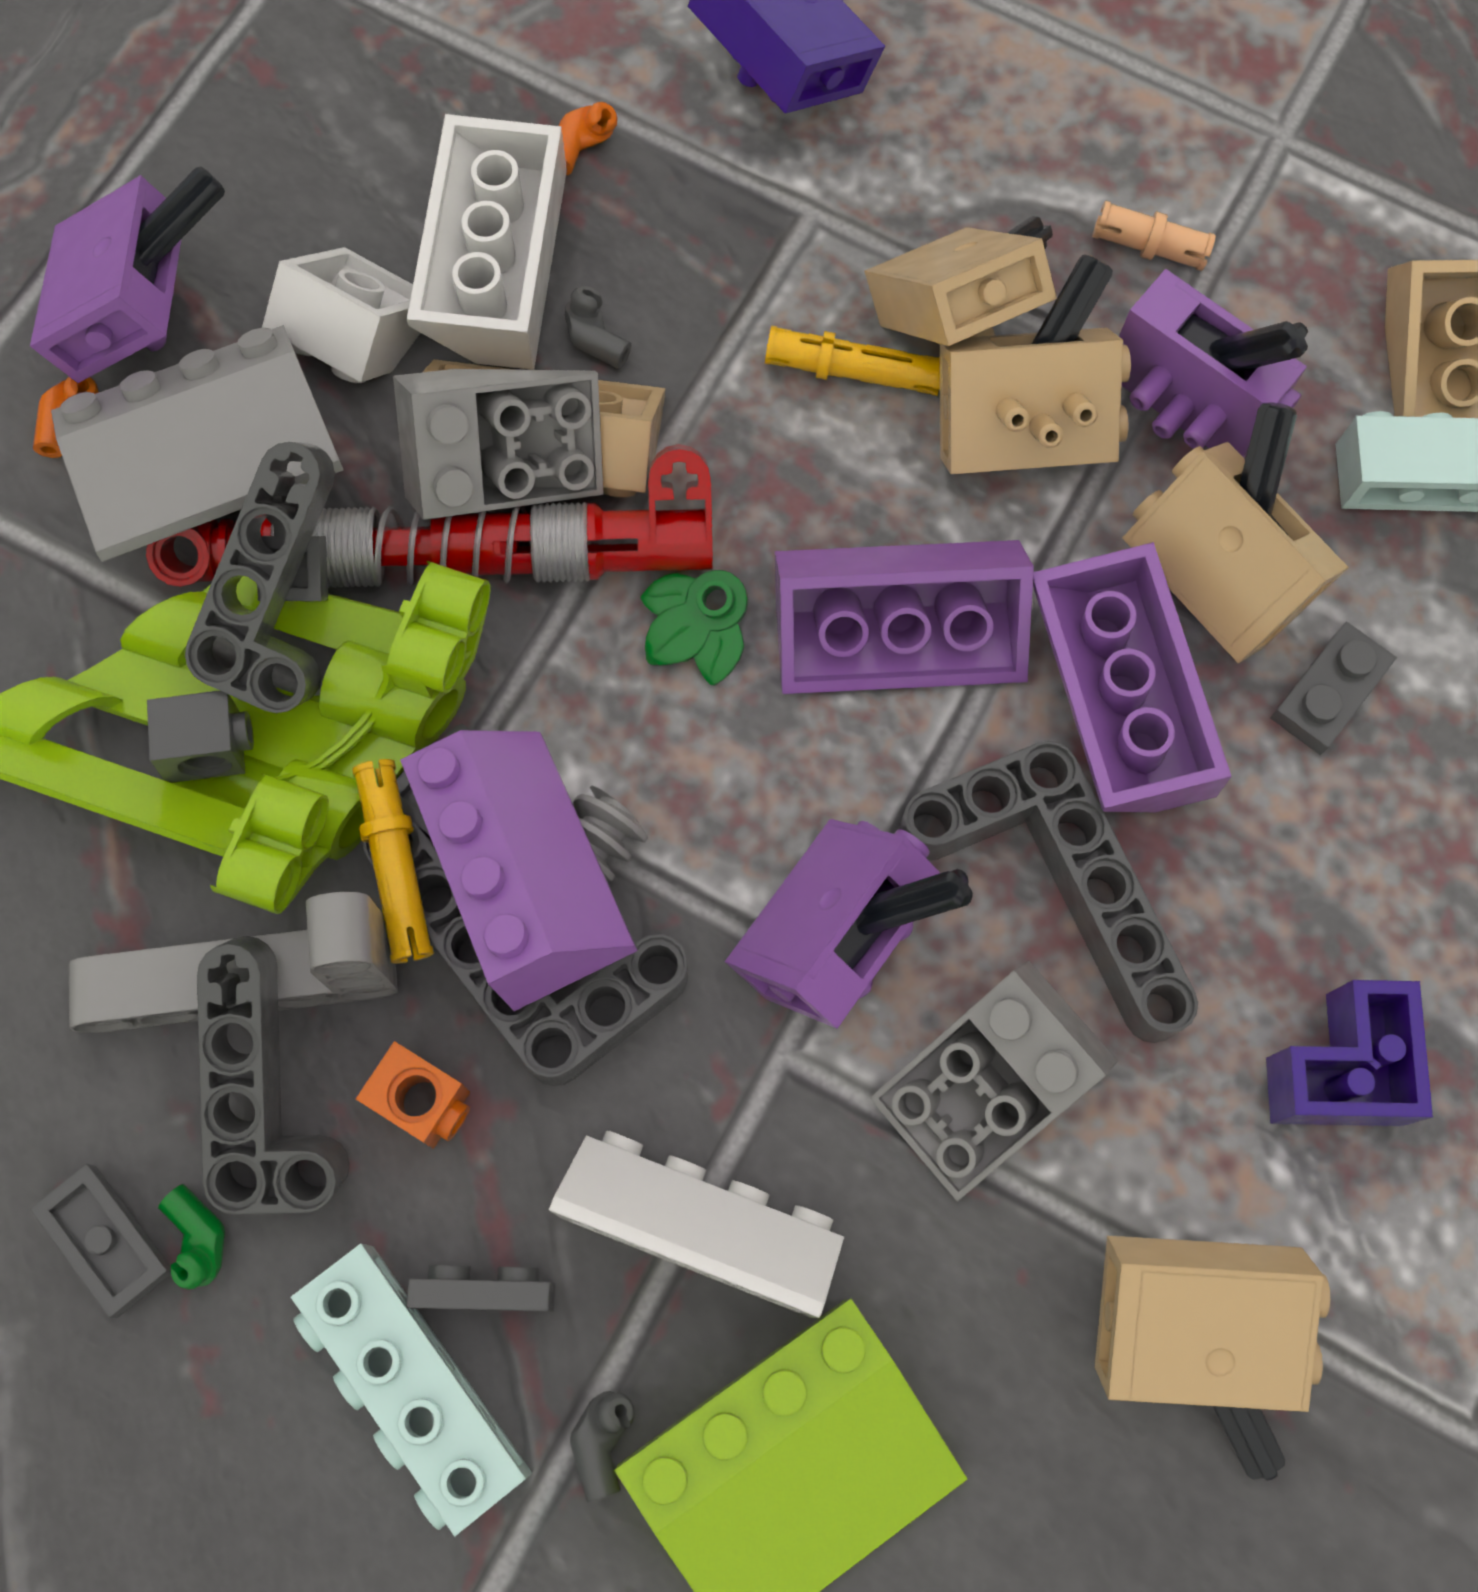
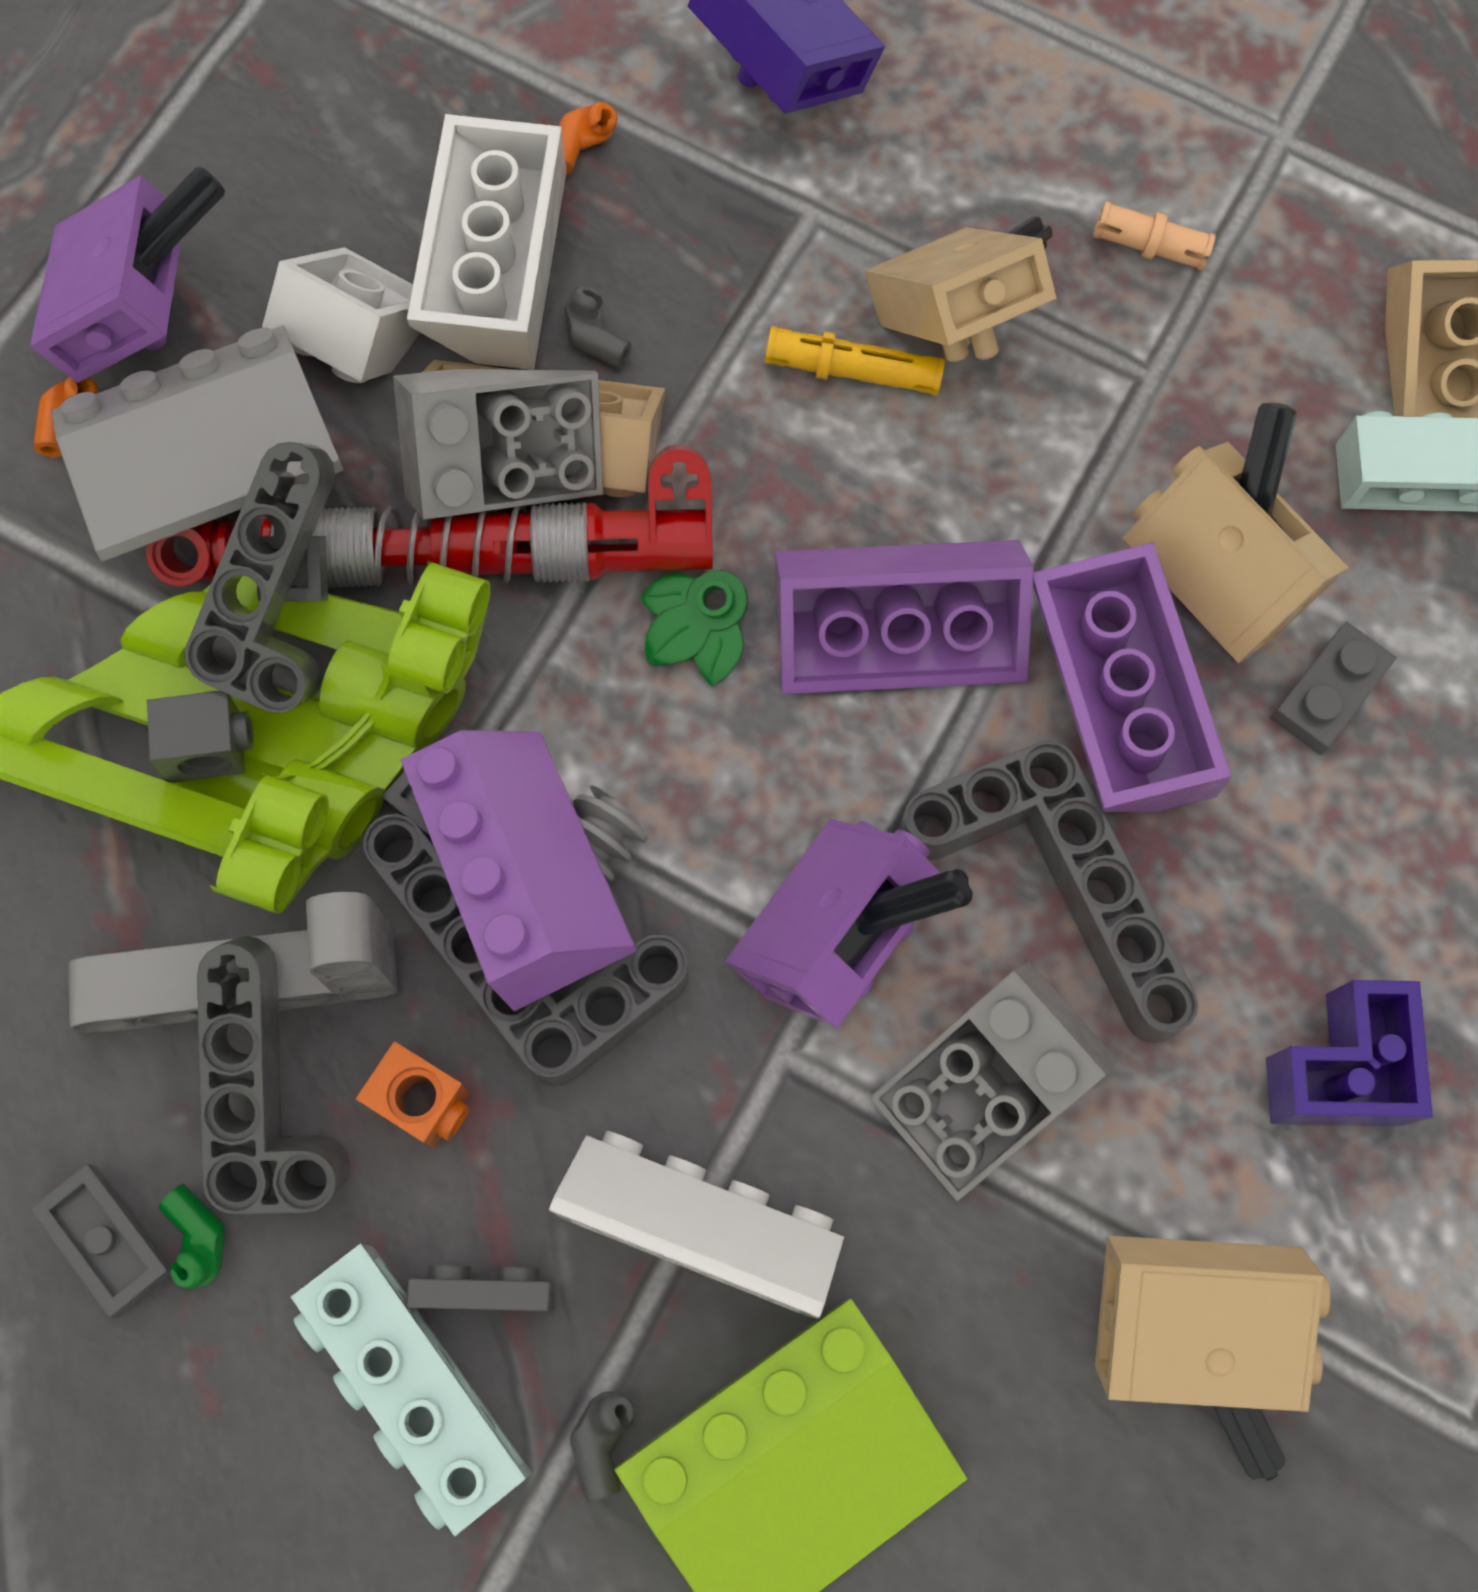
yellow pin [352,759,434,964] -> none
tan piece [940,254,1131,474] -> none
medium lavender piece [1119,269,1308,458] -> none

